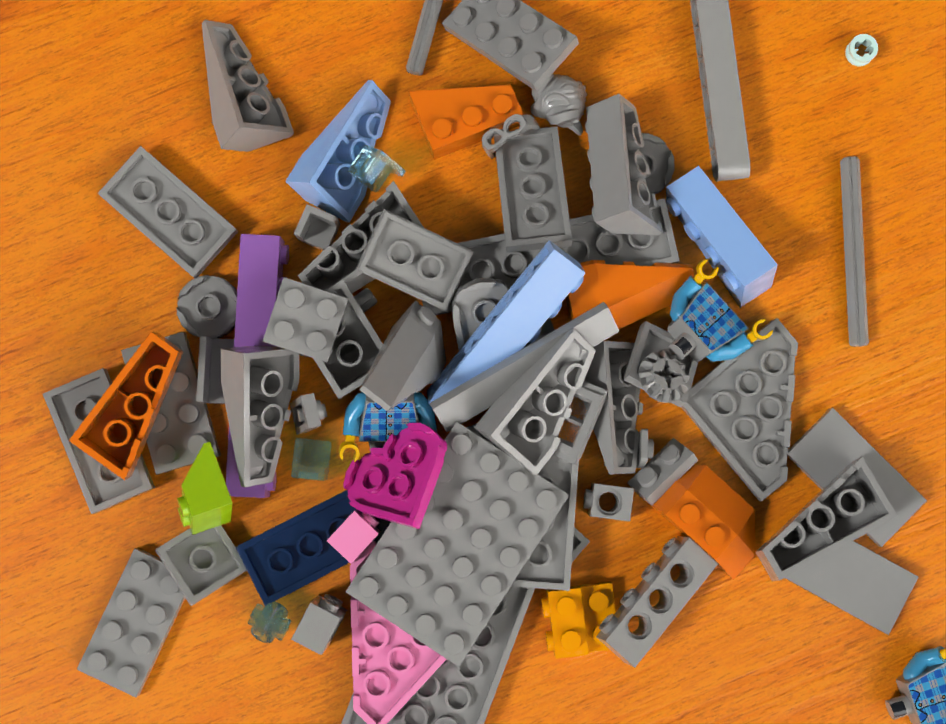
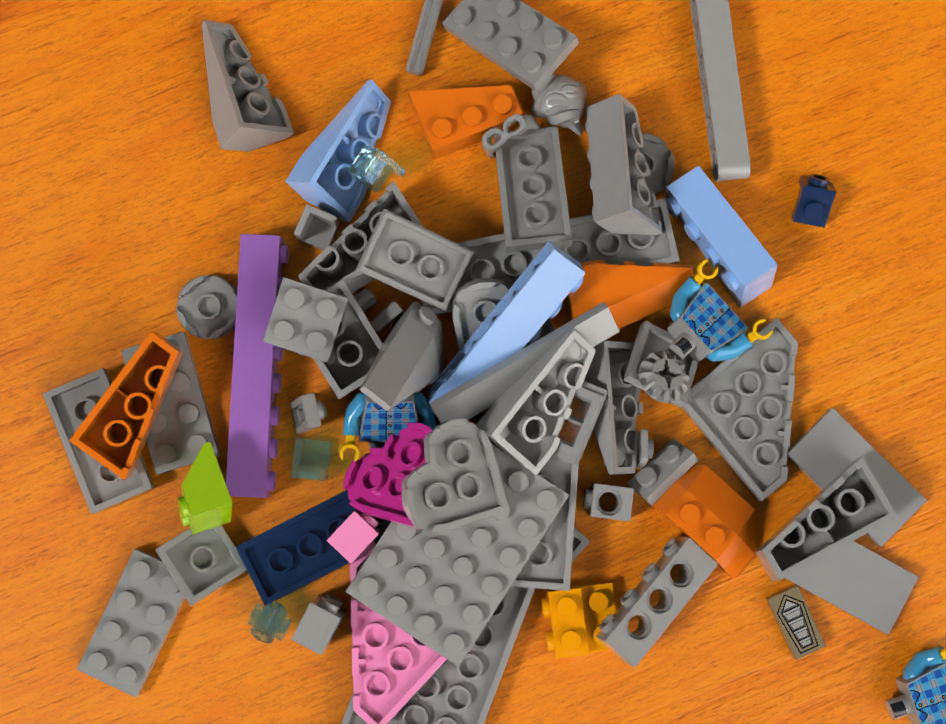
light grey plate [97,146,238,278] -> none
light grey panel [197,336,234,404] -> none
light grey wedge [221,346,299,488] -> none
light grey axle [840,156,869,347] -> none
light aqua bush [845,34,878,67] -> none
none -> light grey tile [371,302,404,335]
none -> light grey plate [402,419,509,532]
none -> tile [766,585,826,660]
none -> dark blue bracket [792,174,836,228]

